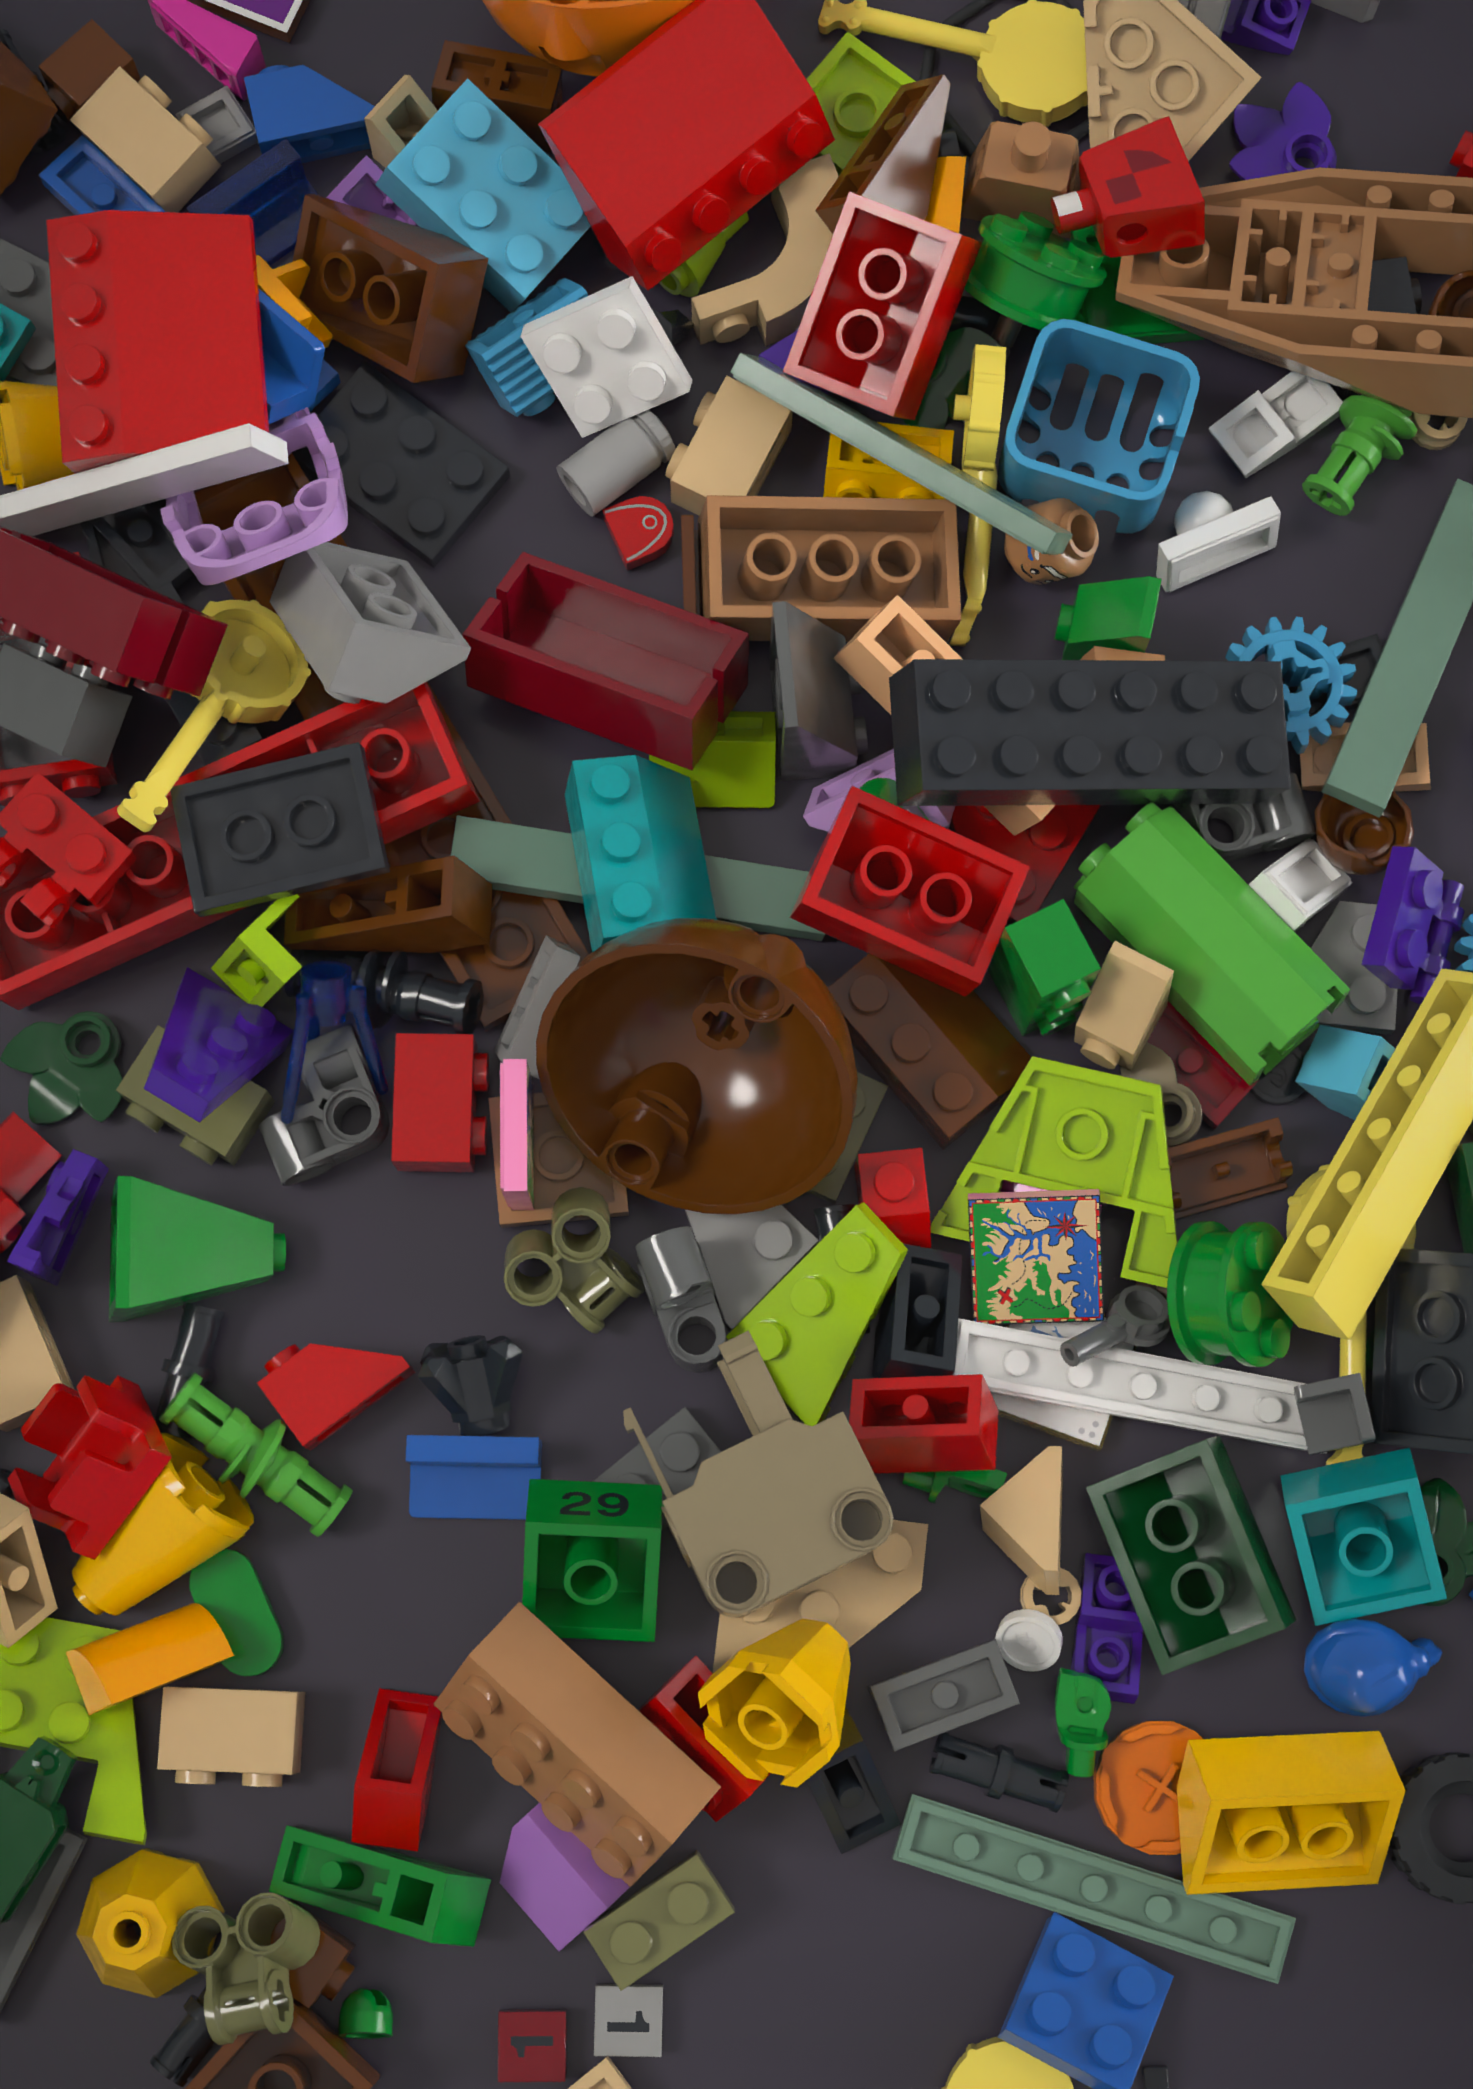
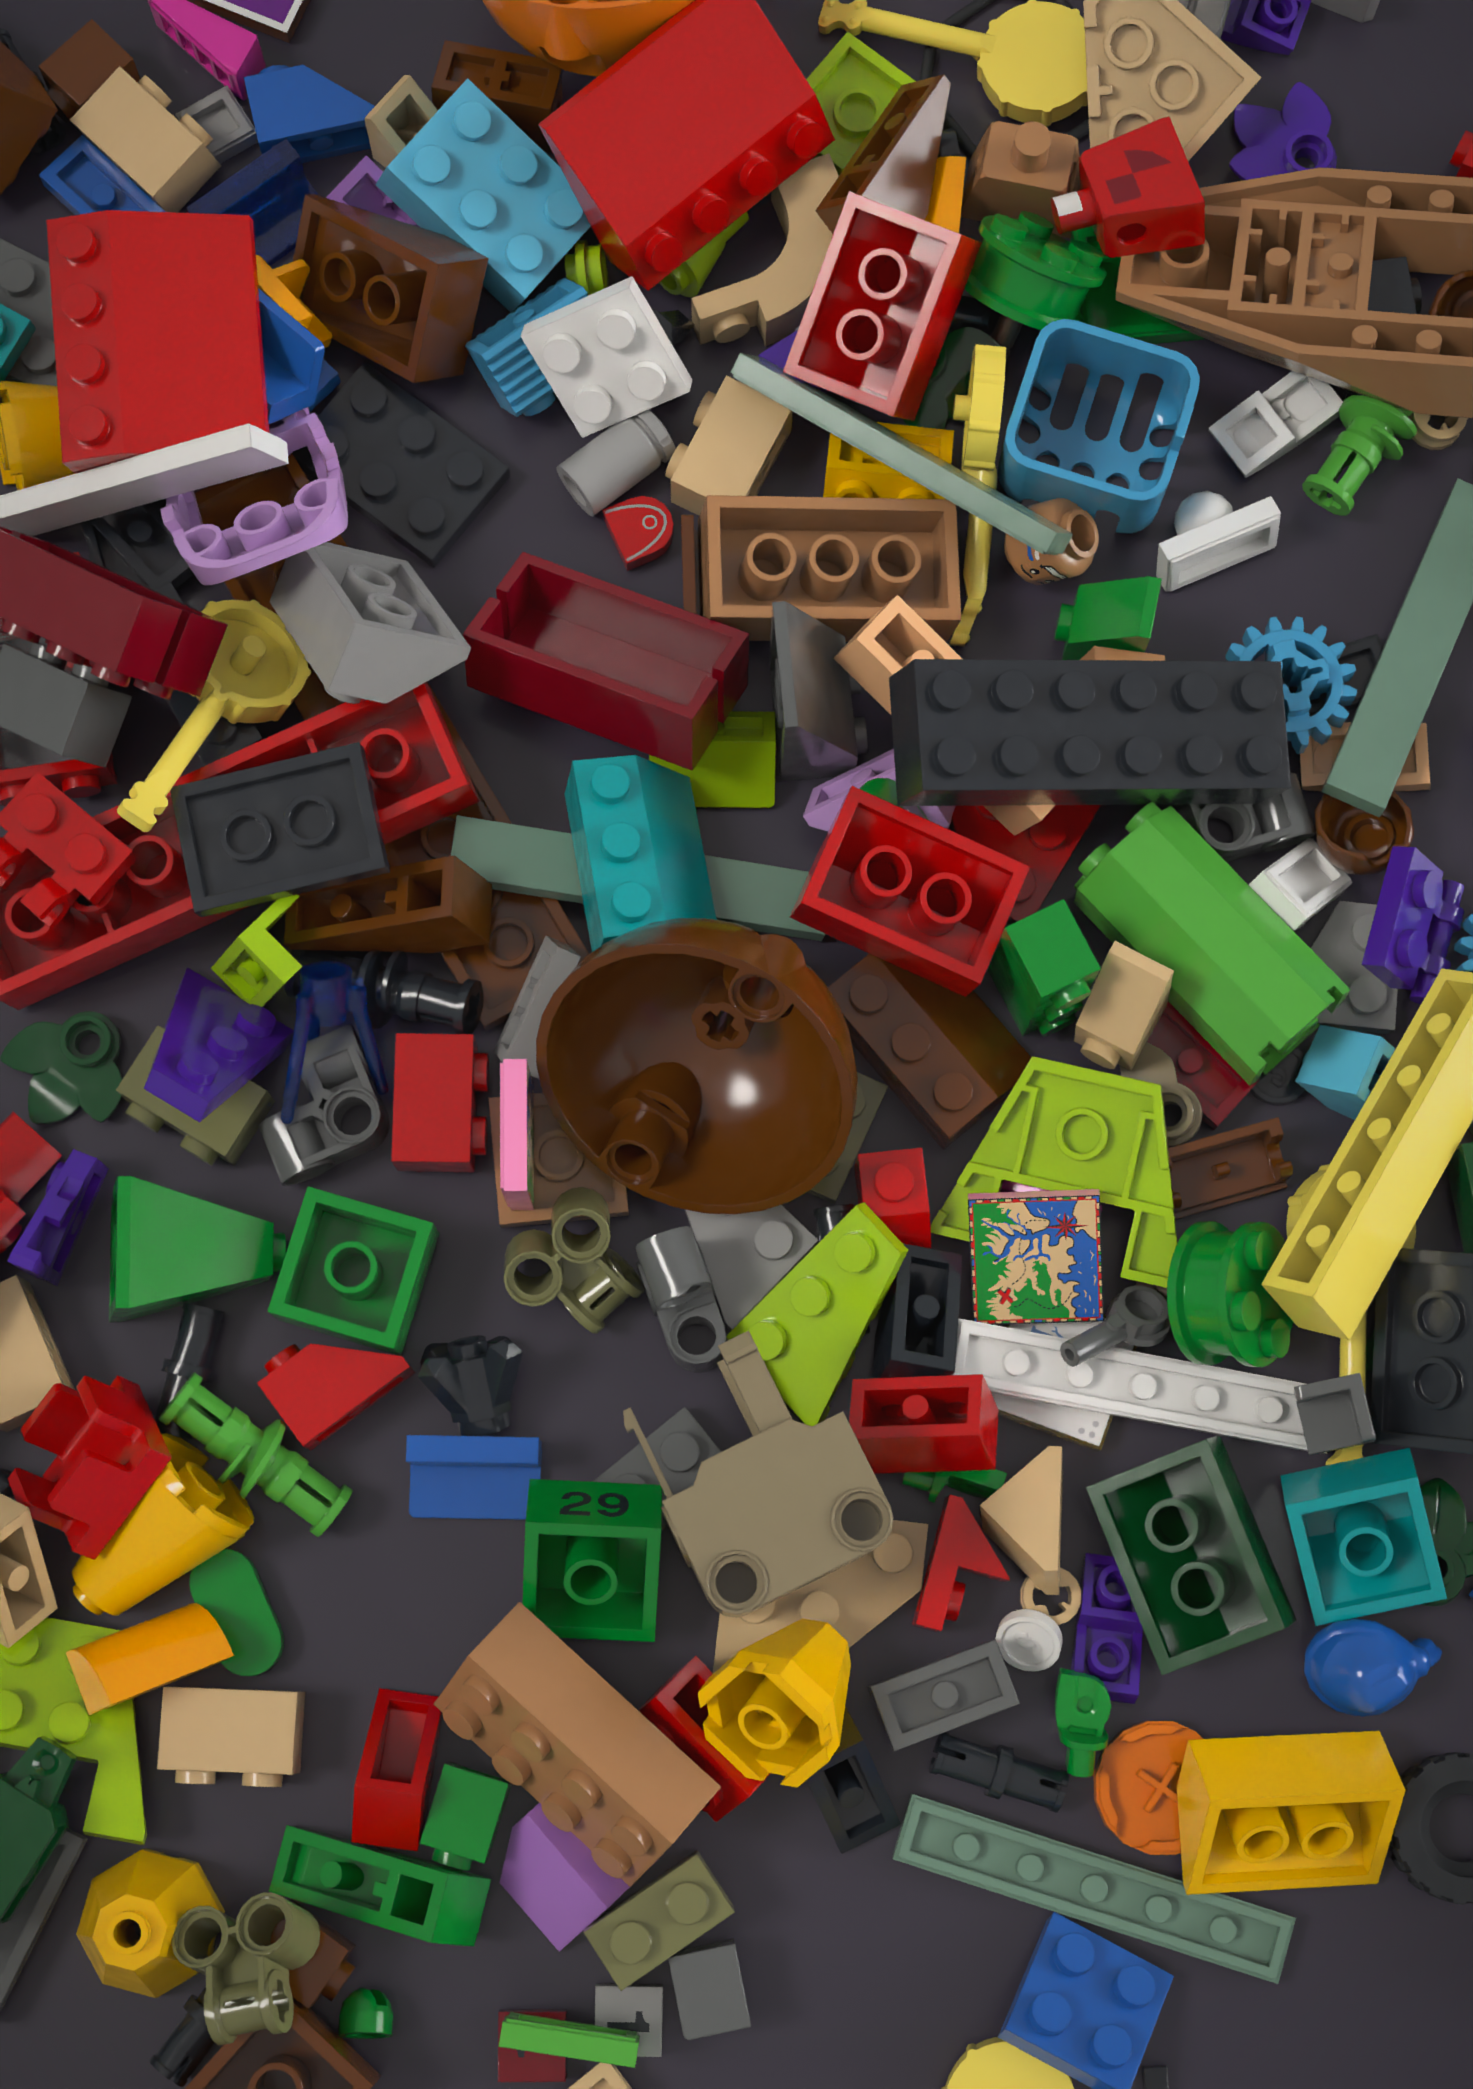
none -> green brick [267,1186,440,1356]
none -> green brick [420,1762,512,1871]
none -> bright green tile [499,2012,640,2068]
none -> lime plate [565,240,608,296]
none -> dark grey panel [668,1938,751,2040]
none -> red slope [912,1495,1010,1632]

